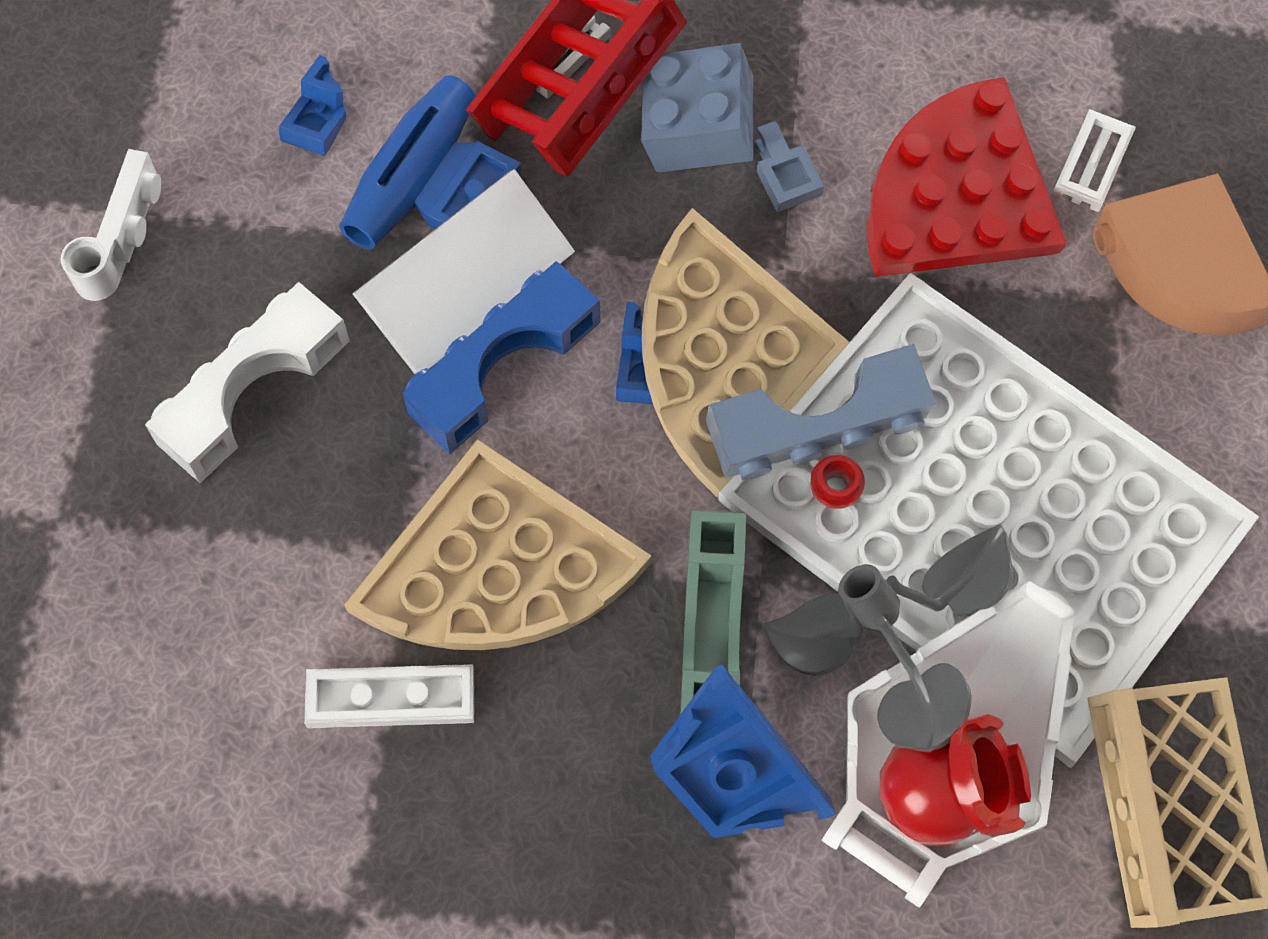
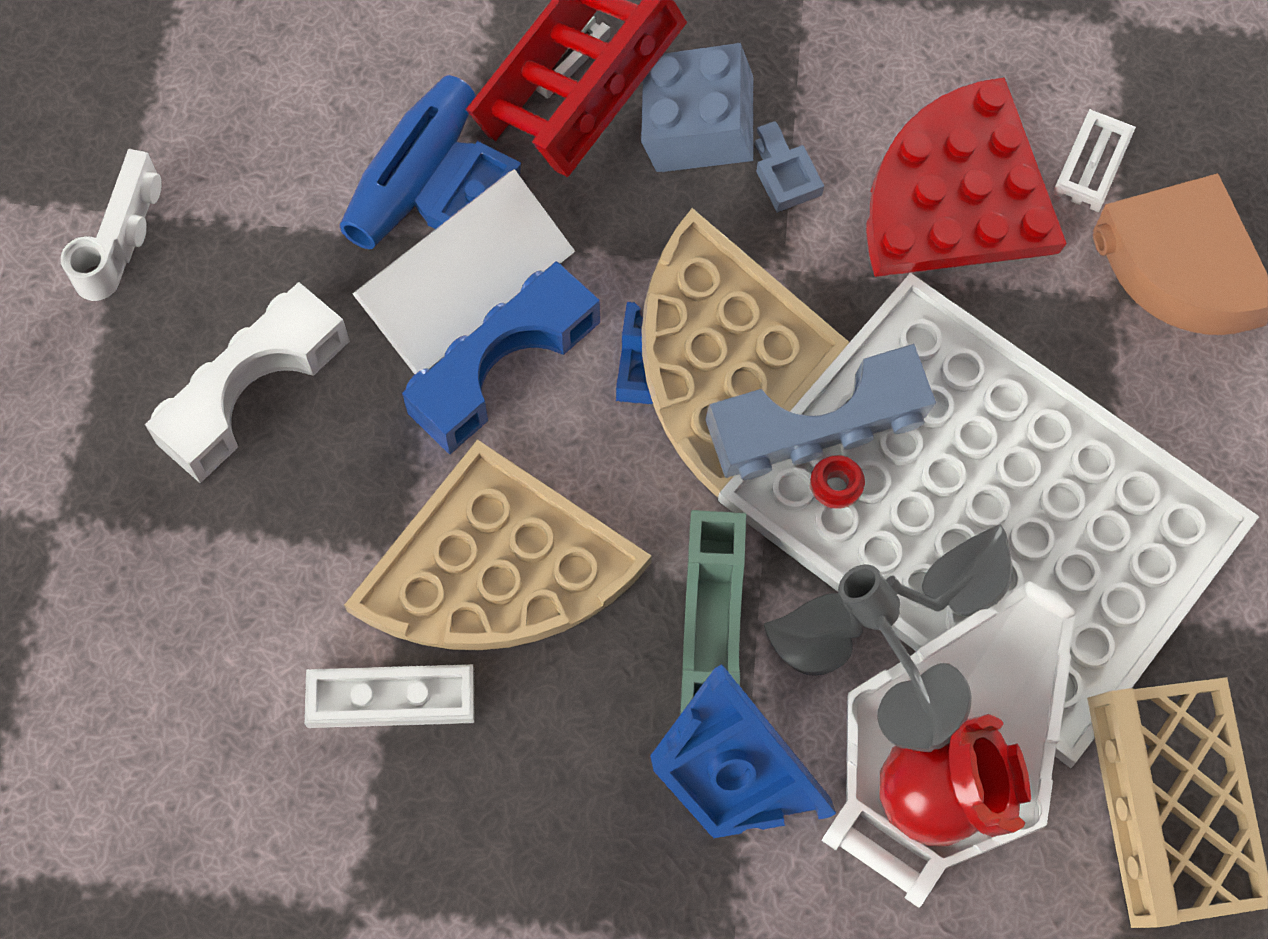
blue slope [279,55,346,156] -> none

